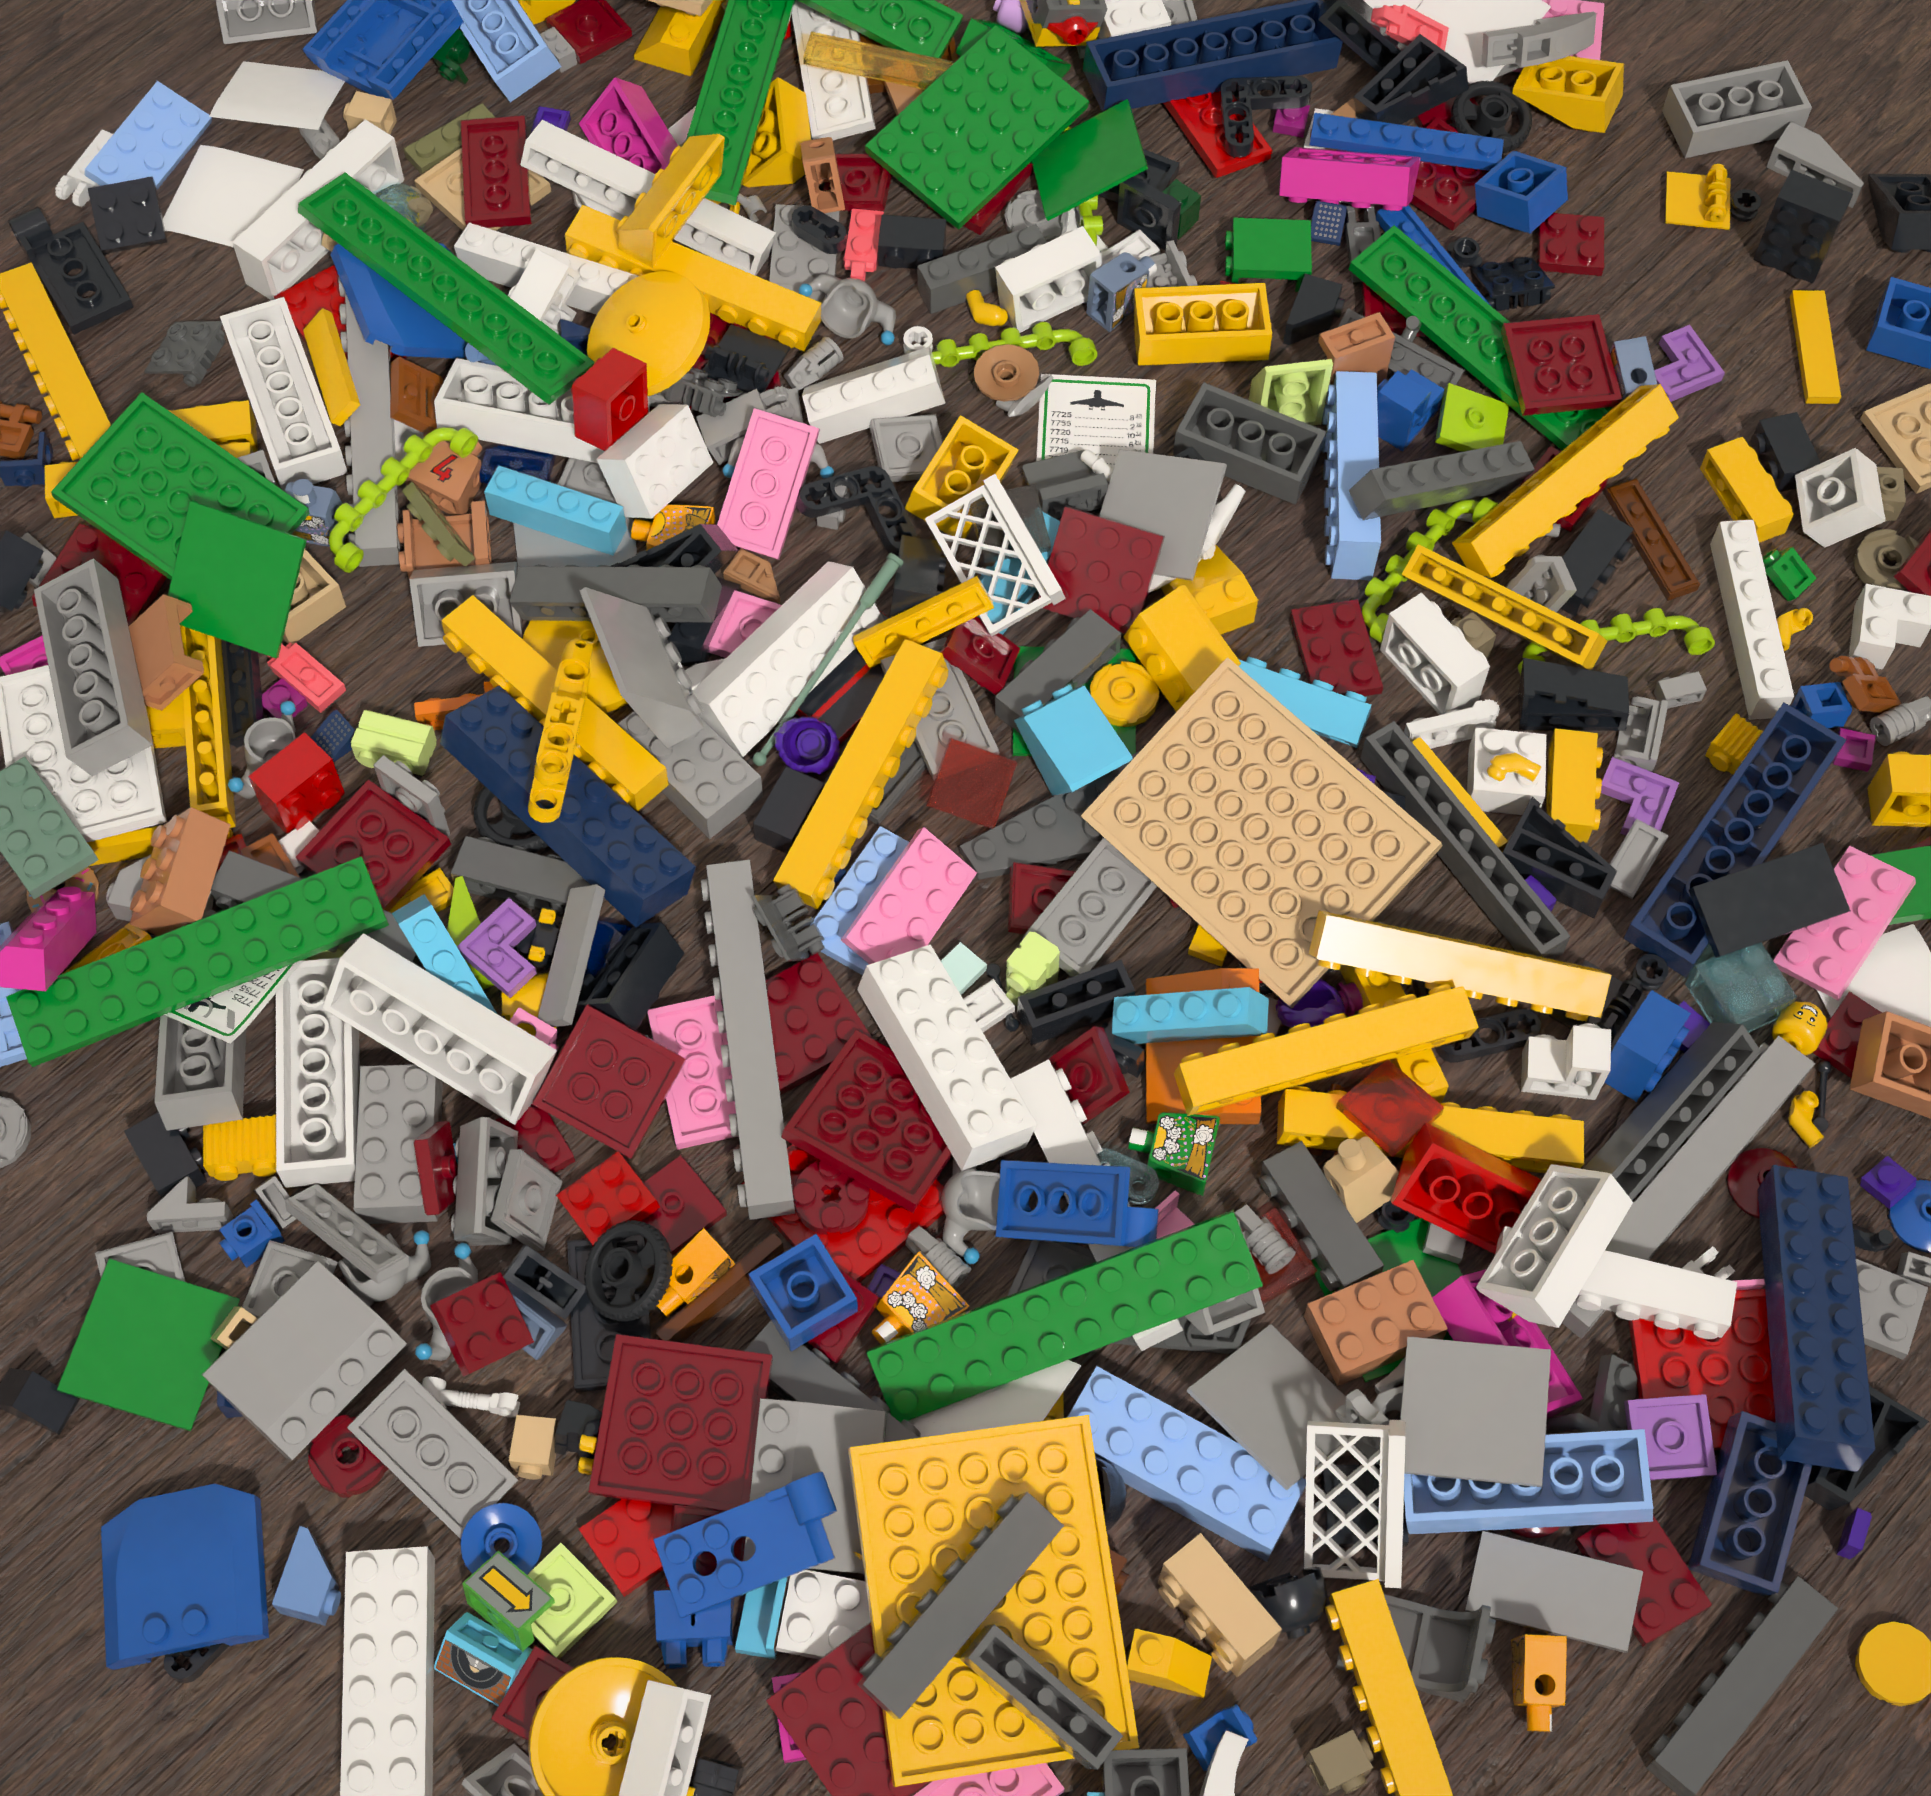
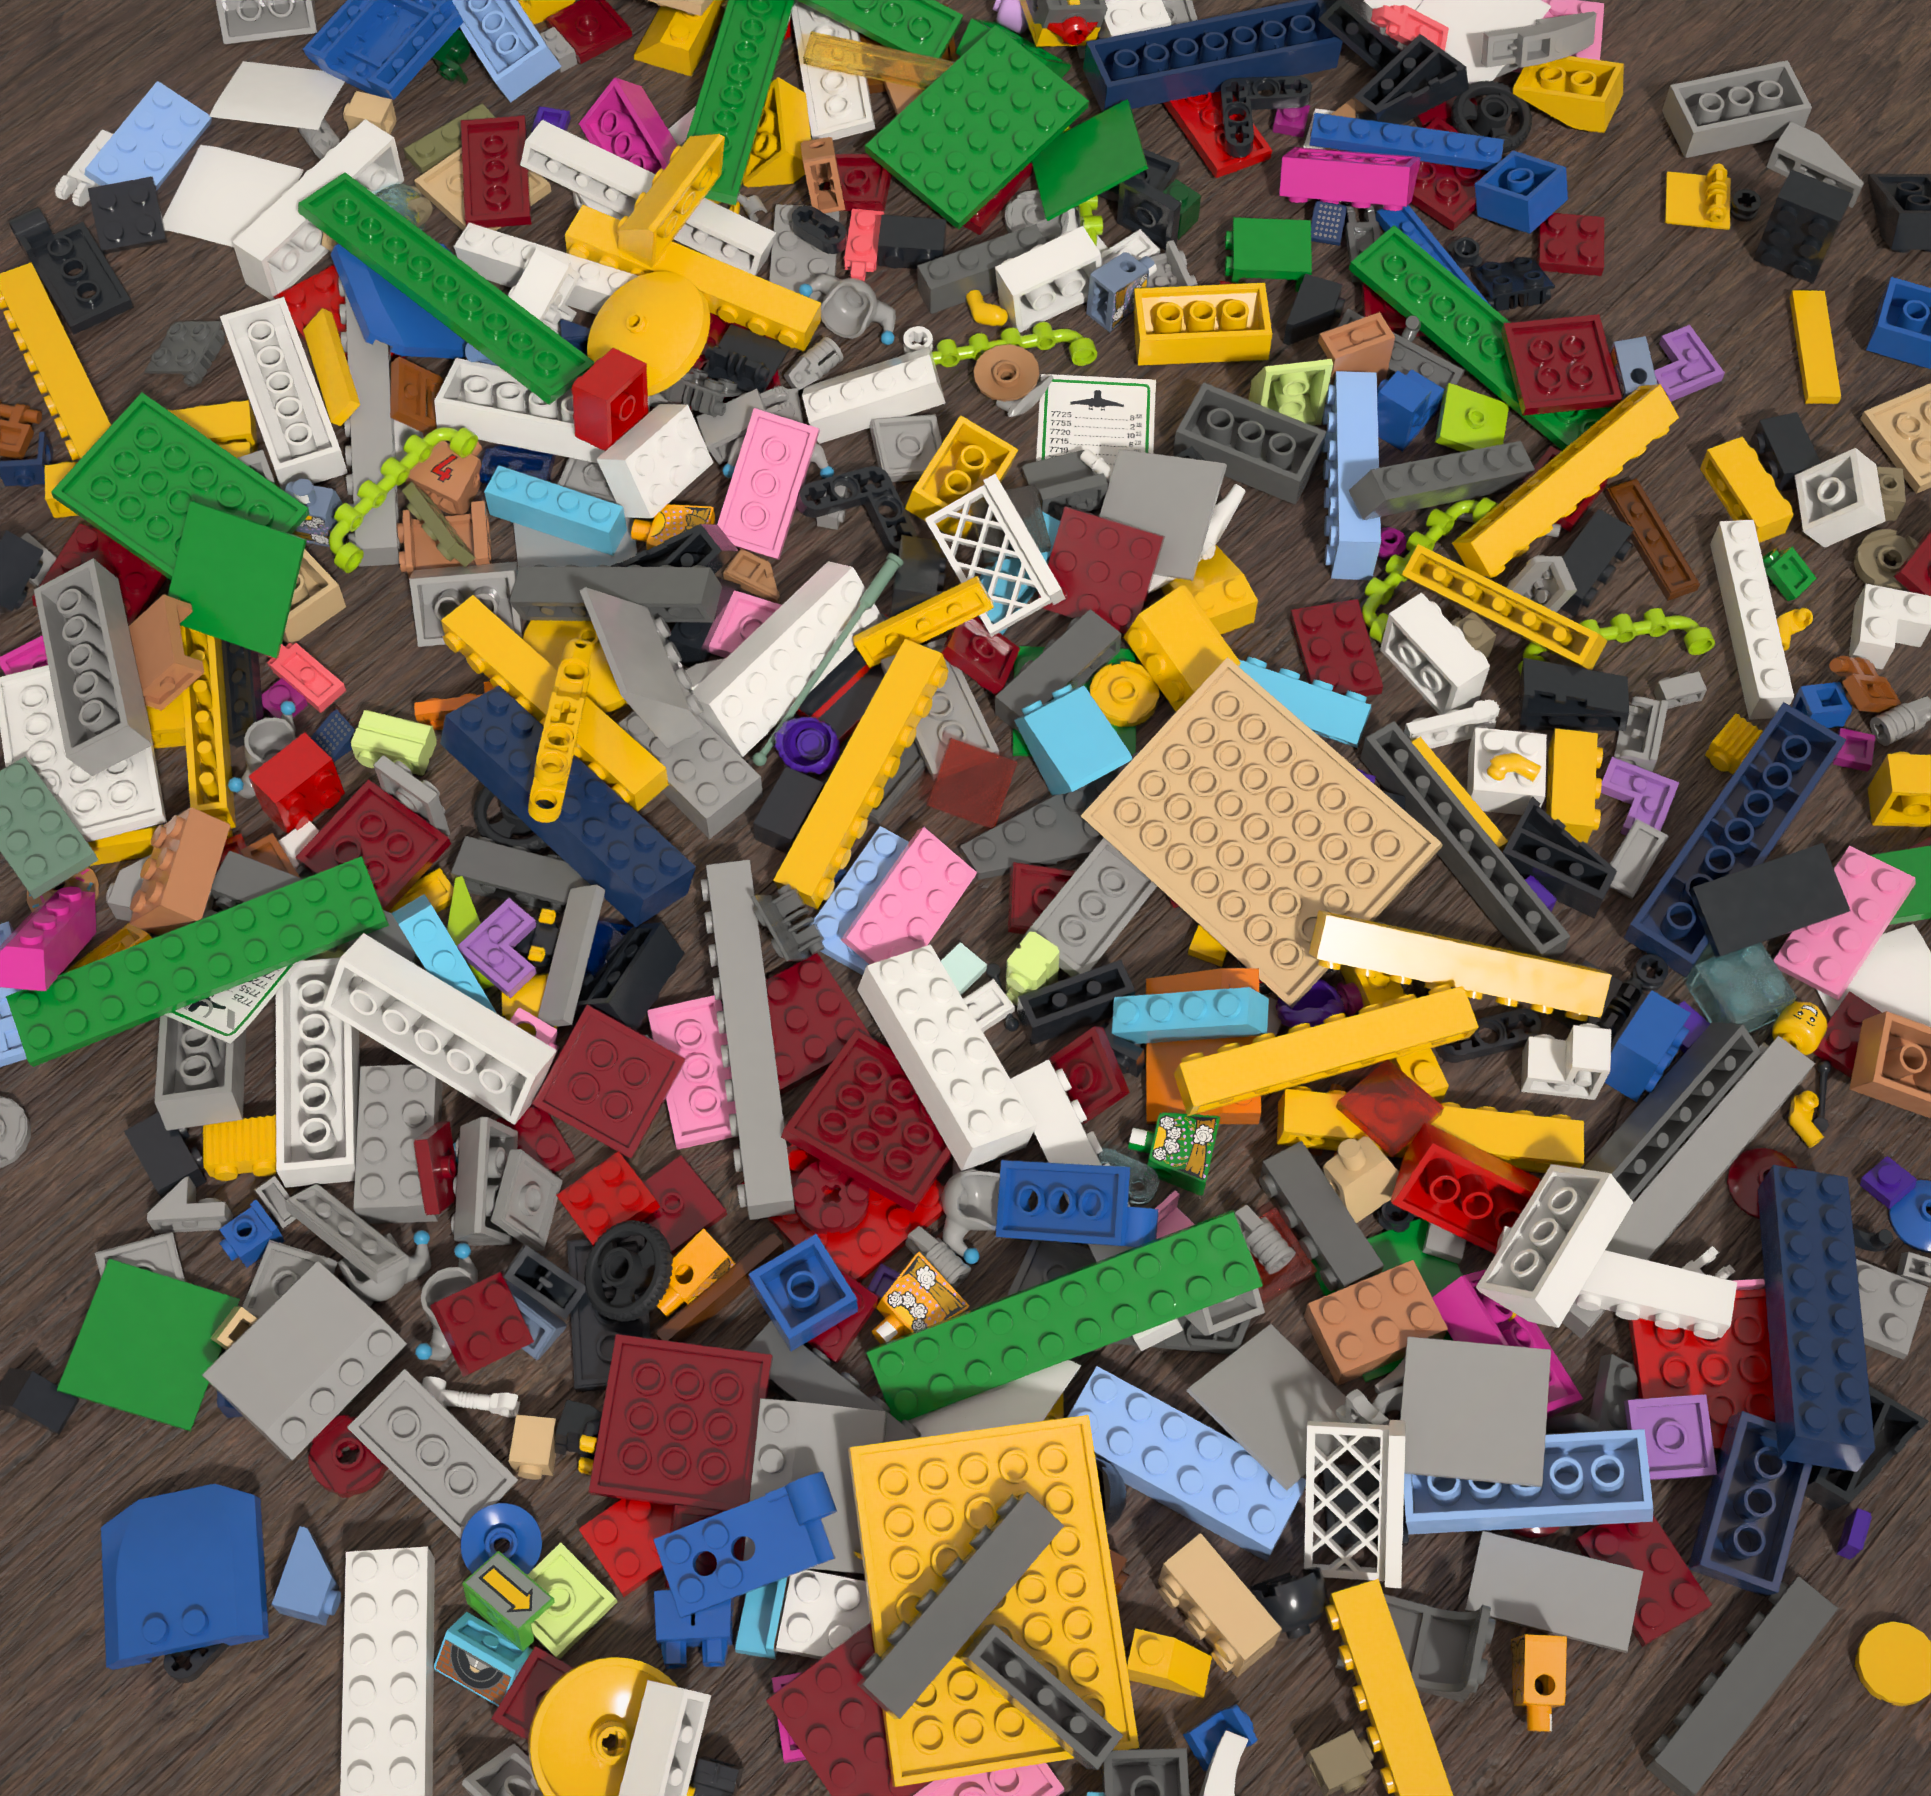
none -> magenta plate [1378,527,1407,561]

